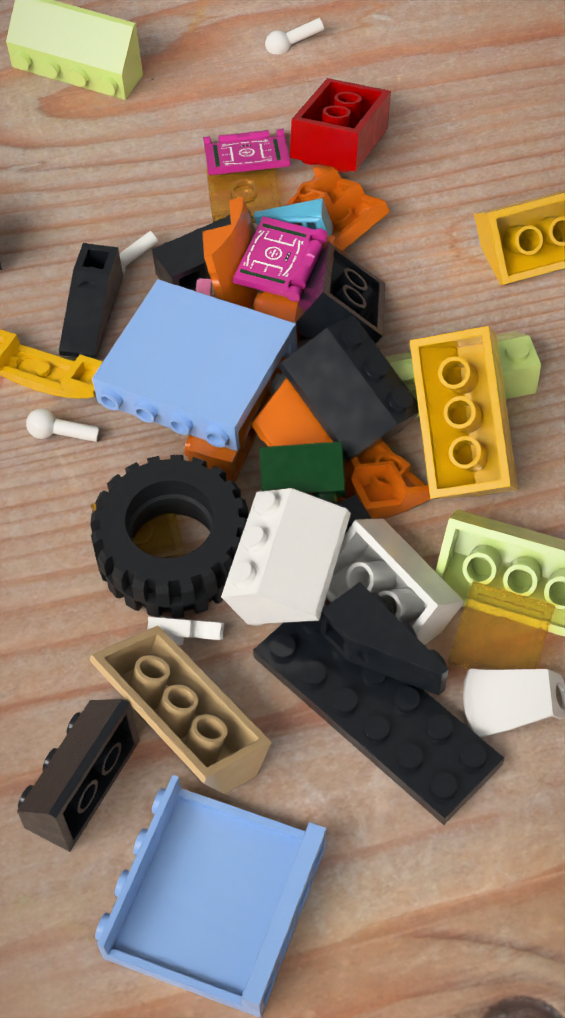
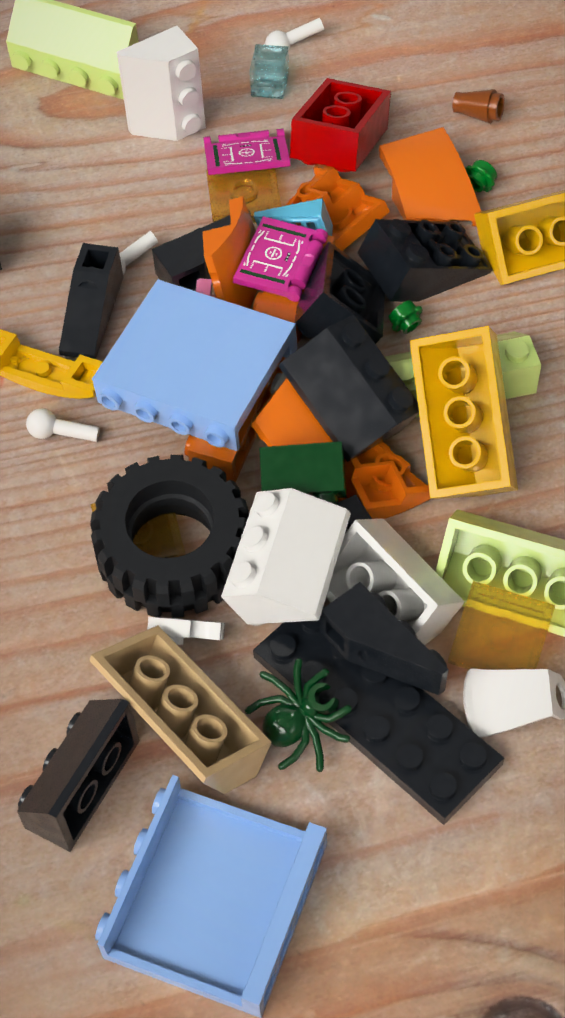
none -> white slope [117,26,206,141]
none -> dark green animal [245,658,352,772]
none -> clear light blue brick [250,44,289,99]
none -> black slope [357,219,493,302]
none -> orange slope [379,127,481,226]
none -> green plate [388,300,423,334]
none -> dark orange cone [452,89,505,124]
none -> green plate [465,160,497,192]

